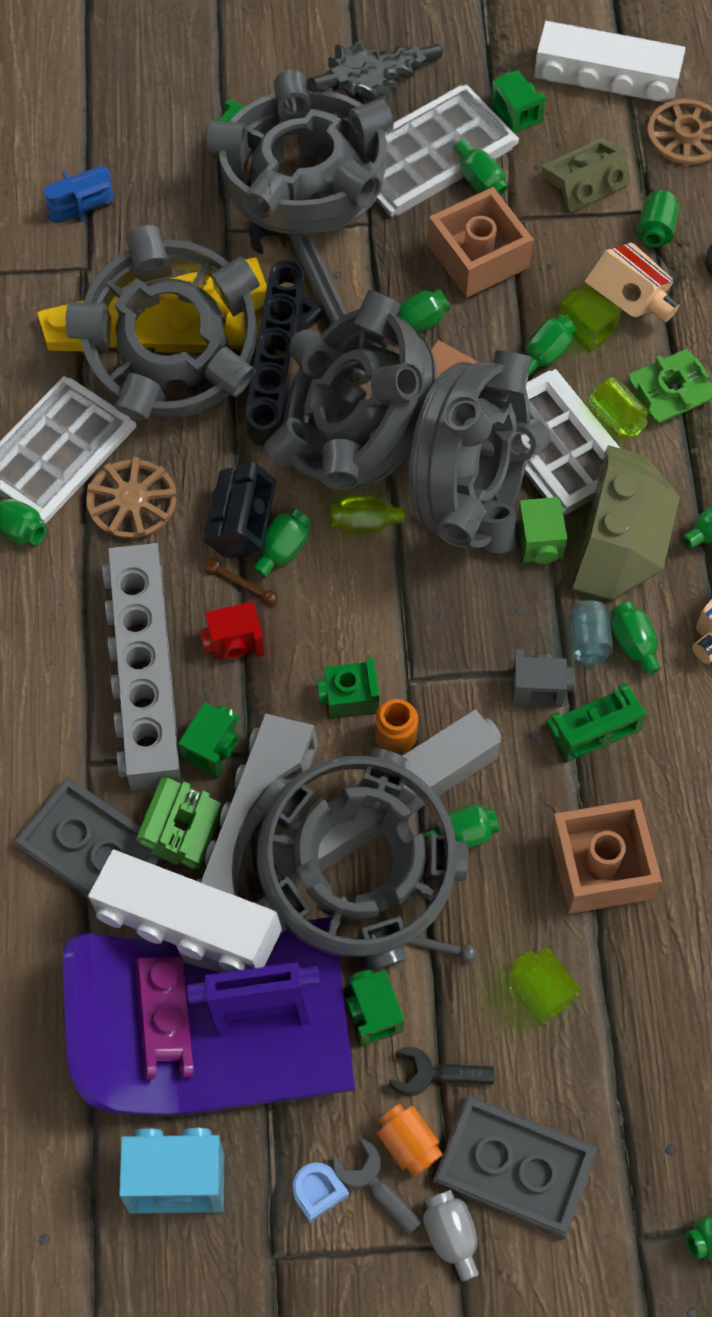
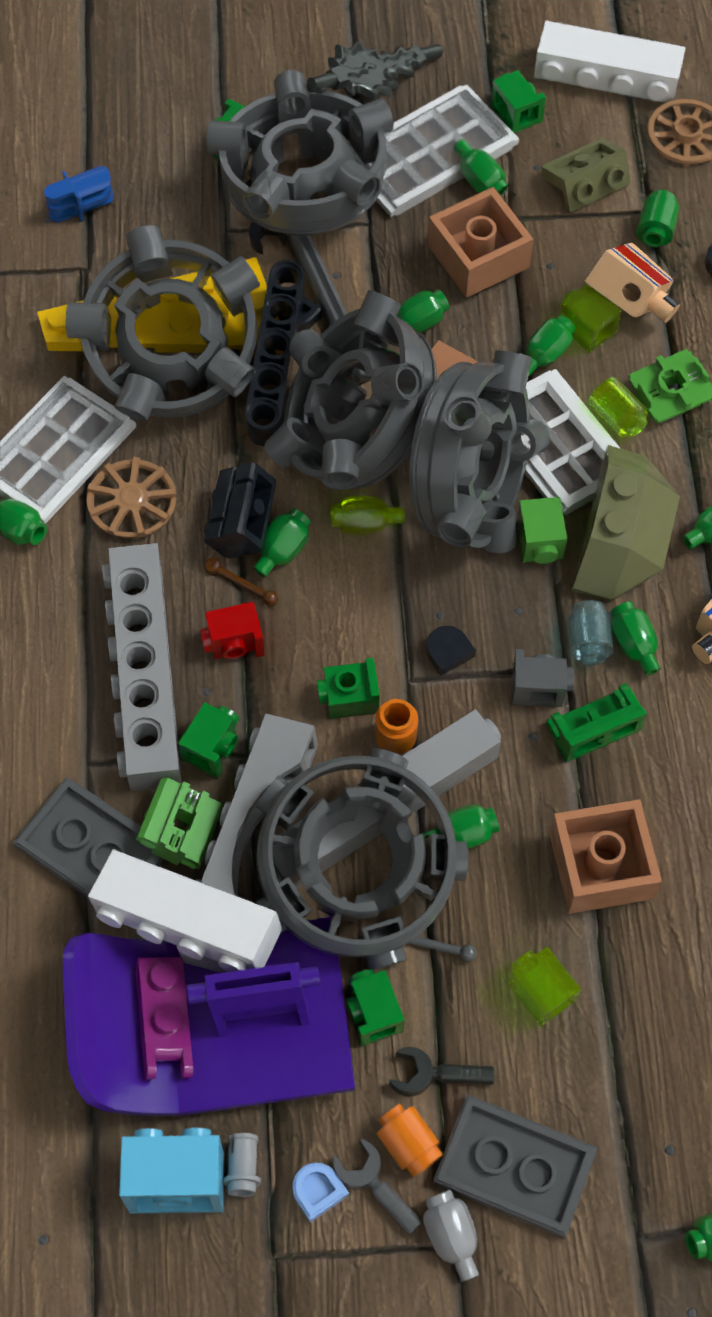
none -> light grey pin [223,1133,261,1197]
none -> black tile [426,626,476,676]

